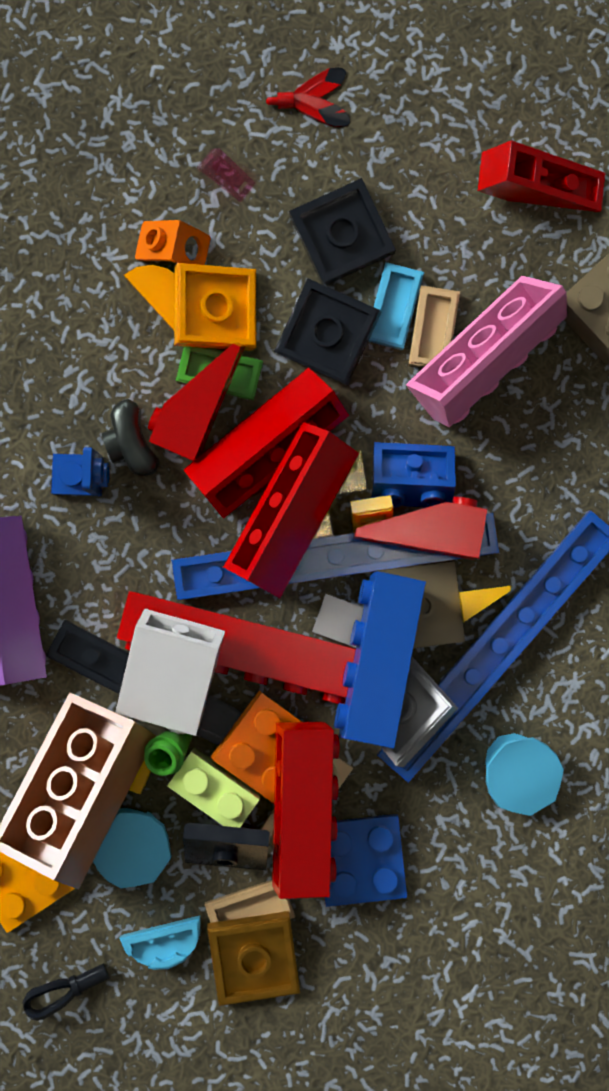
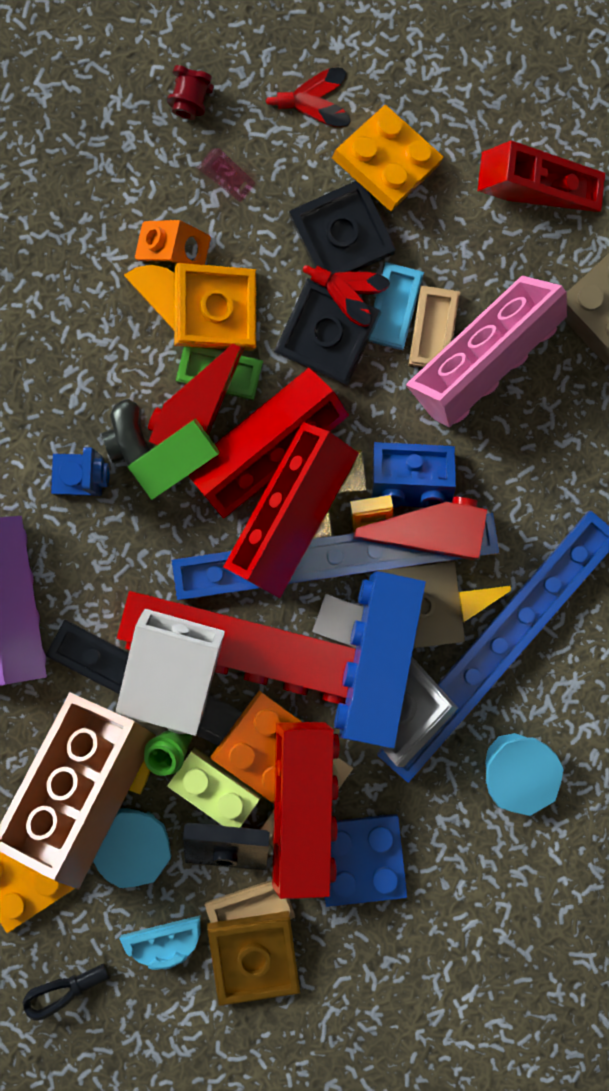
none -> bright green tile [127,419,220,500]
none -> dark red brick [167,65,214,120]
none -> red piece [303,265,390,327]
none -> light orange plate [332,104,444,211]

